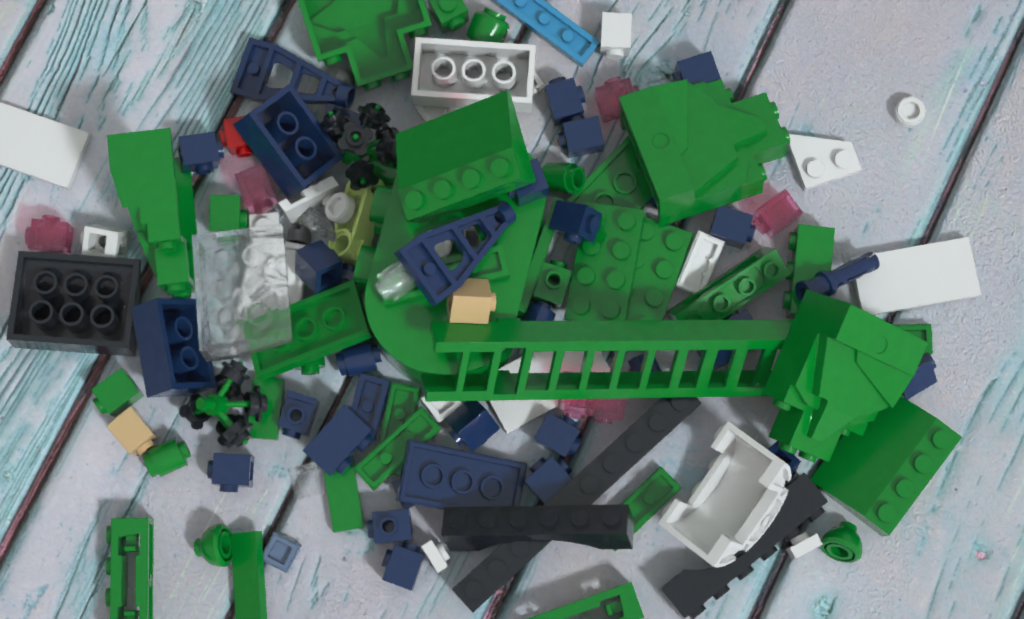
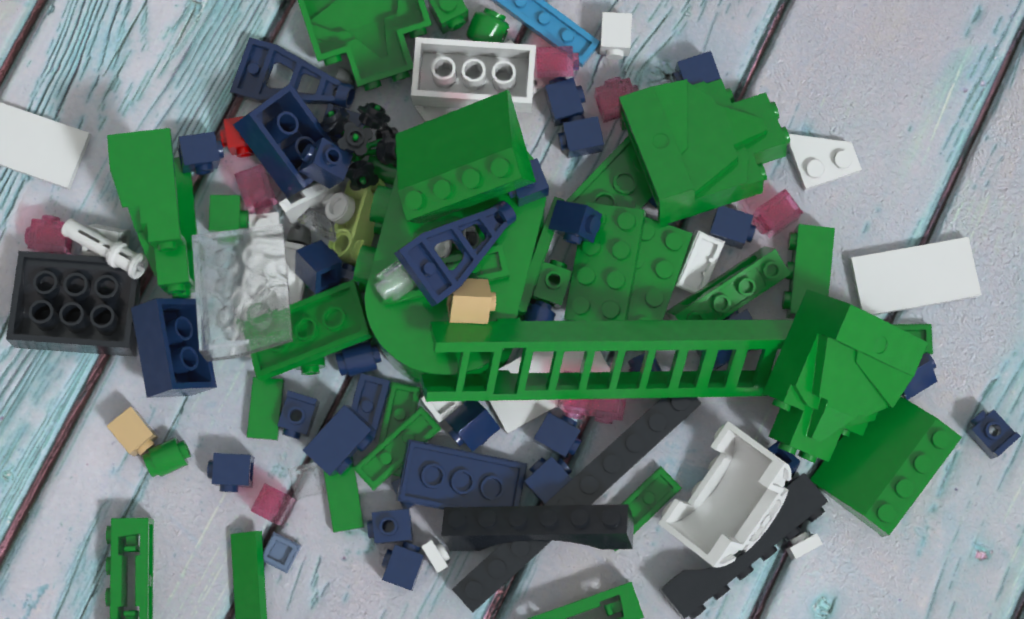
green brick [91,368,144,417] -> none
black plant [179,359,268,448] -> none
green brick [194,523,232,567] -> none
green brick [542,162,585,193] -> none
dark blue pin [795,252,880,303] -> none
green brick [820,521,863,563] -> none
white tile [894,96,926,128] -> none
none -> white pin [61,218,149,279]
none -> clear pink brick [250,483,296,527]
none -> dark blue brick [299,137,353,189]
none -> clear pink brick [536,46,579,78]
none -> dark blue brick [966,409,1021,459]

